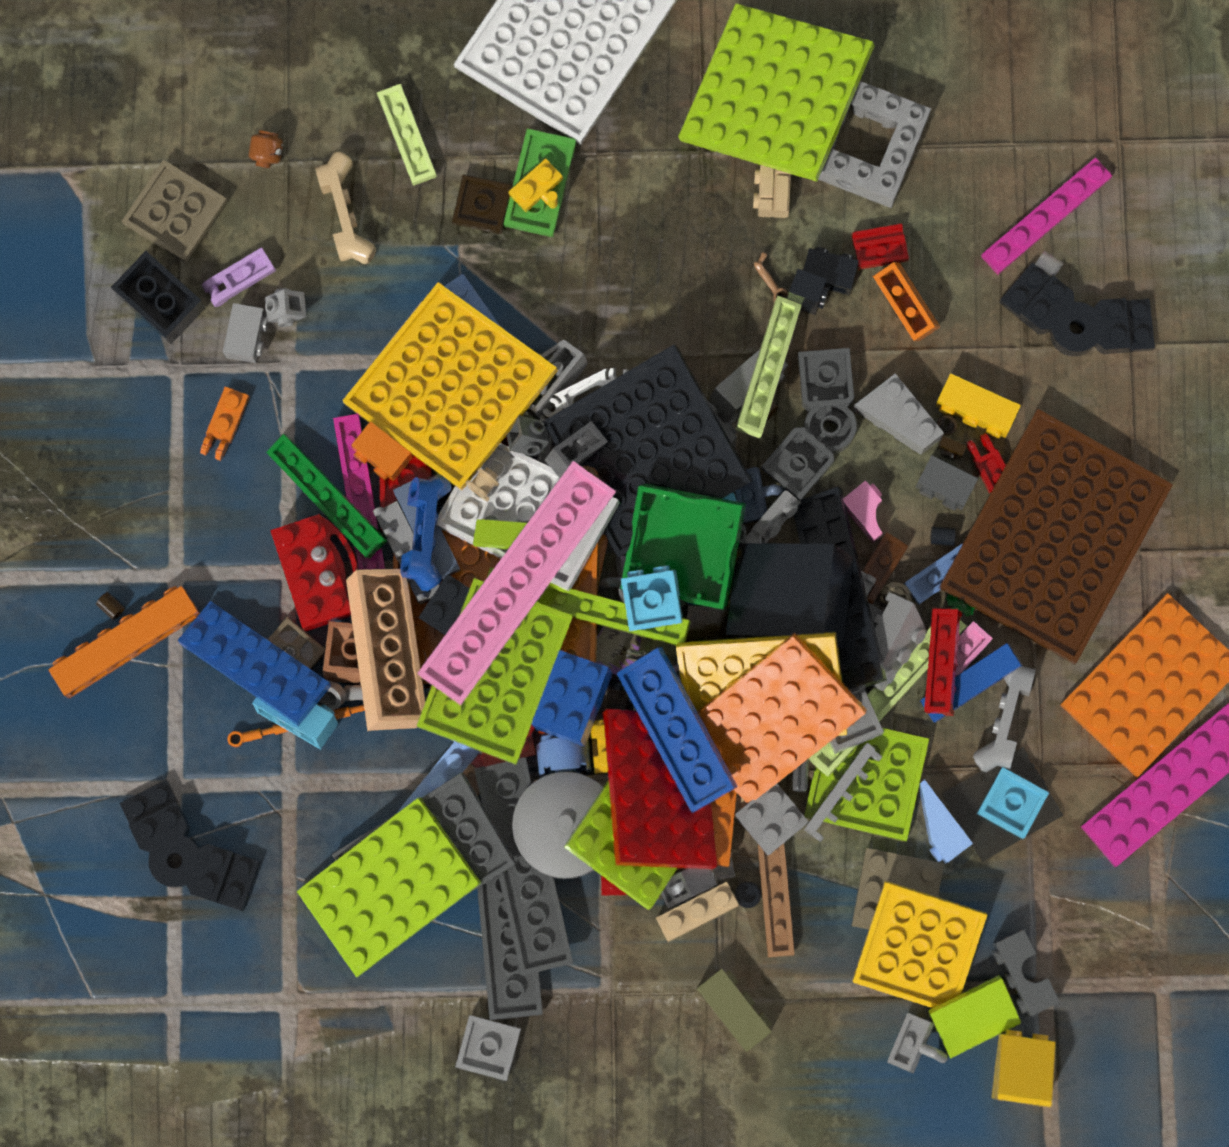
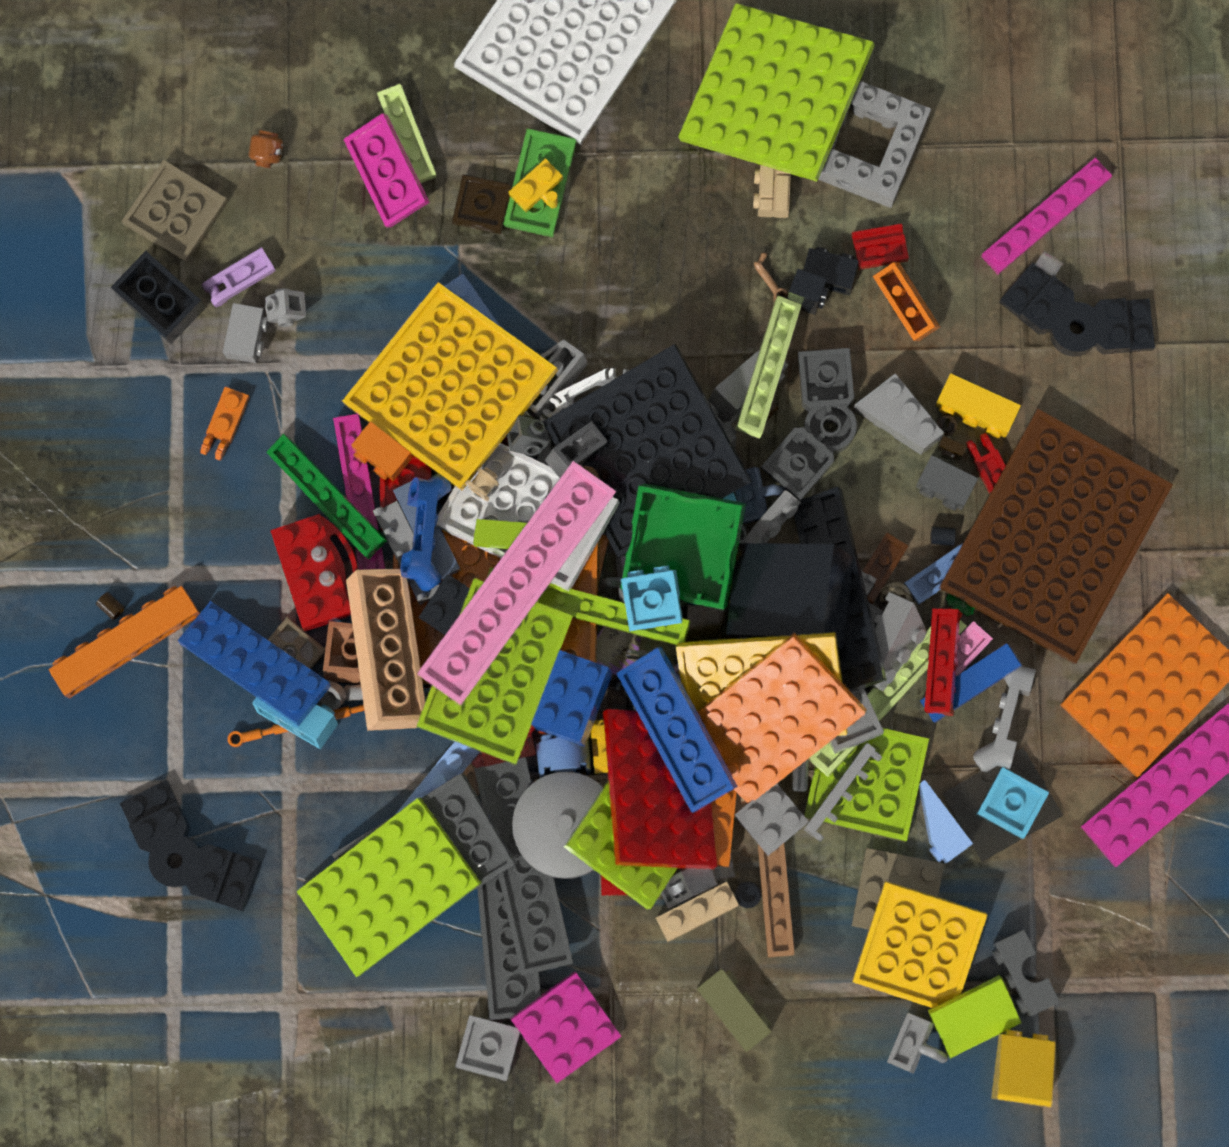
tan plate [315,152,376,265] -> none
bright pink arch [843,481,883,543] -> none
none -> dark pink plate [343,113,430,228]
none -> dark pink plate [510,971,622,1083]

